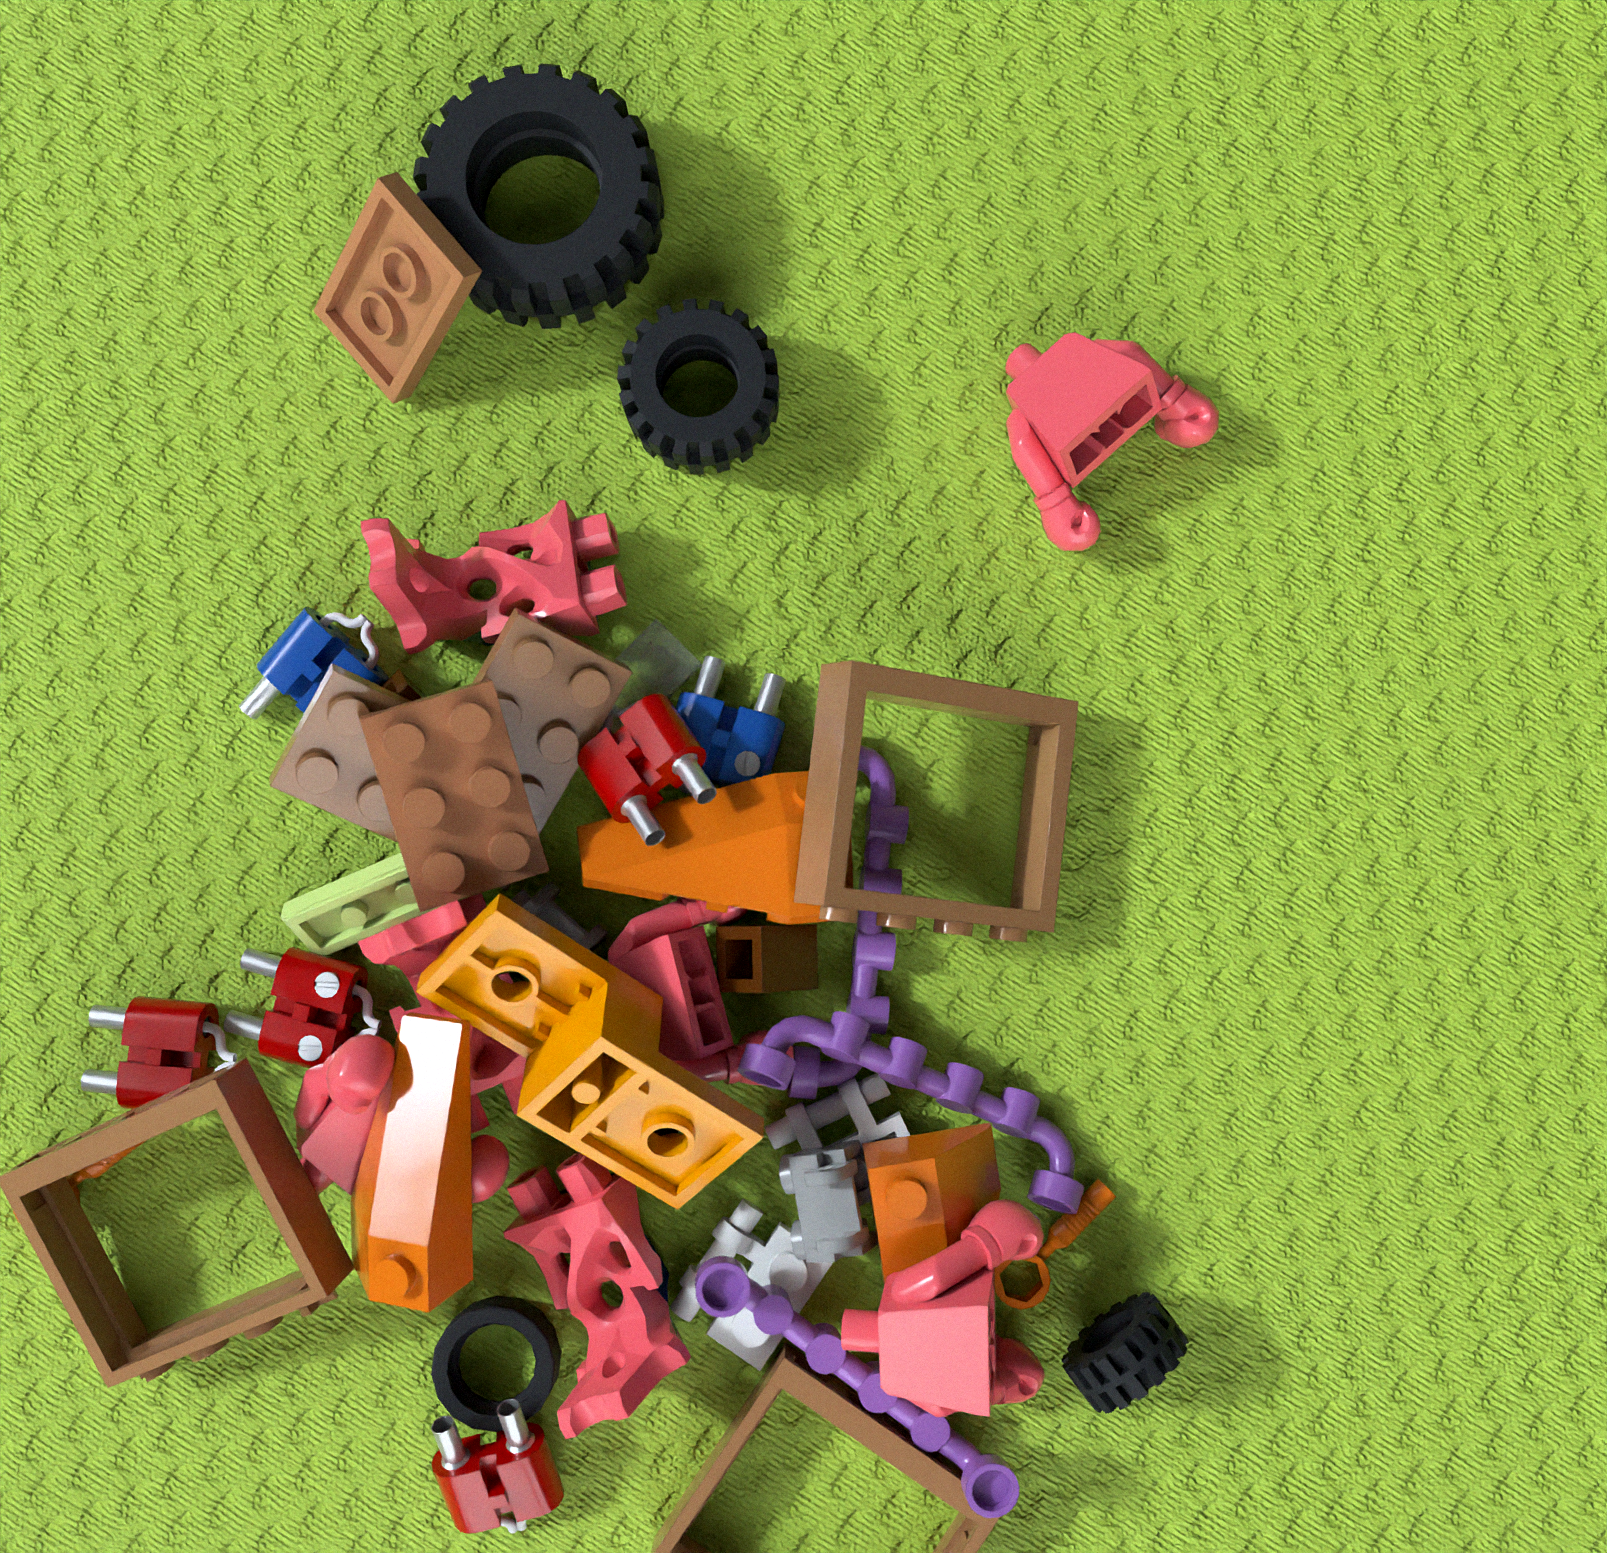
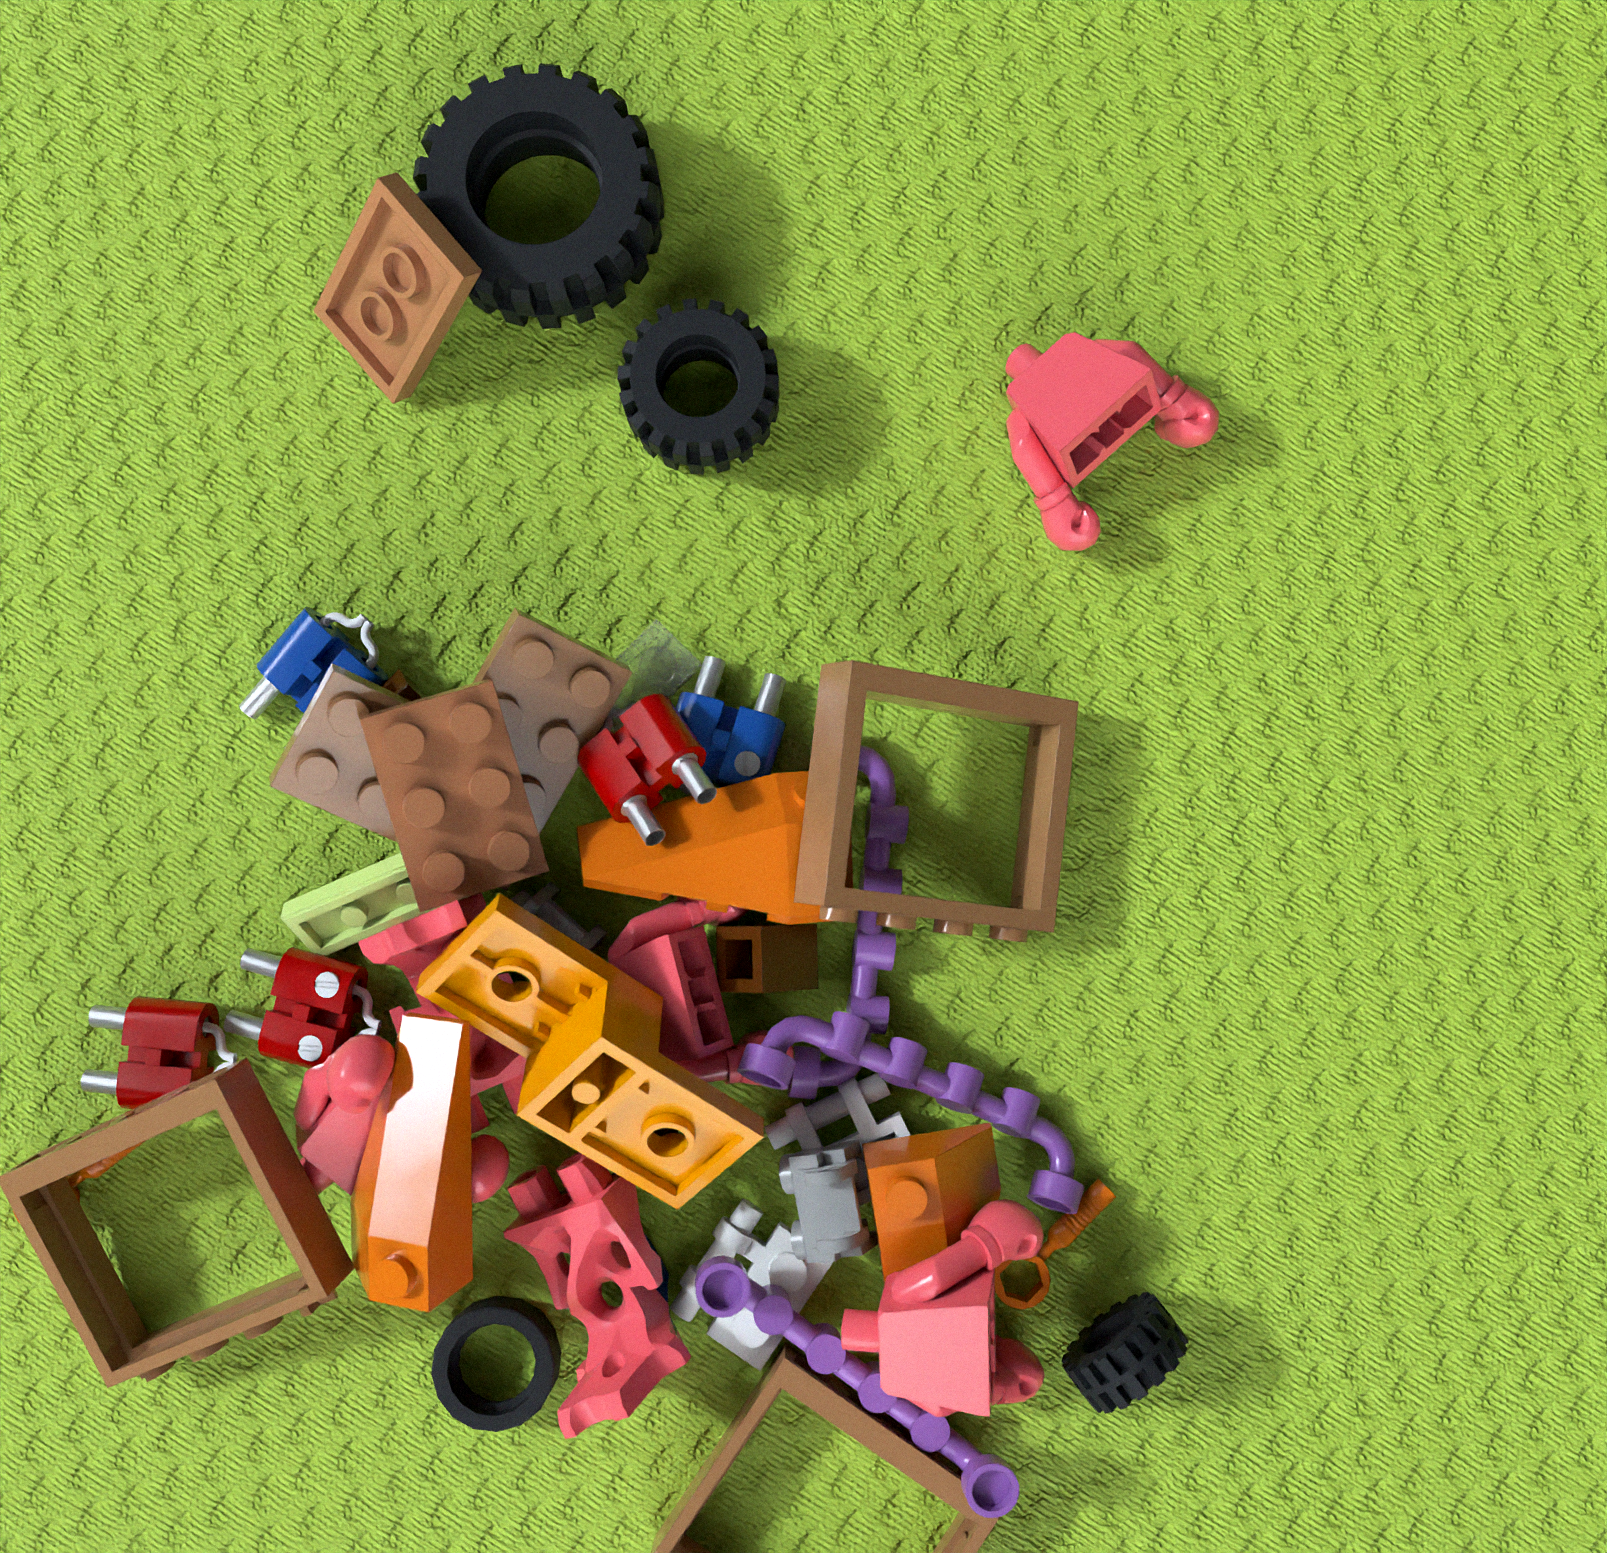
coral hips [361,500,628,655] -> none
piece [431,1399,565,1534] -> none

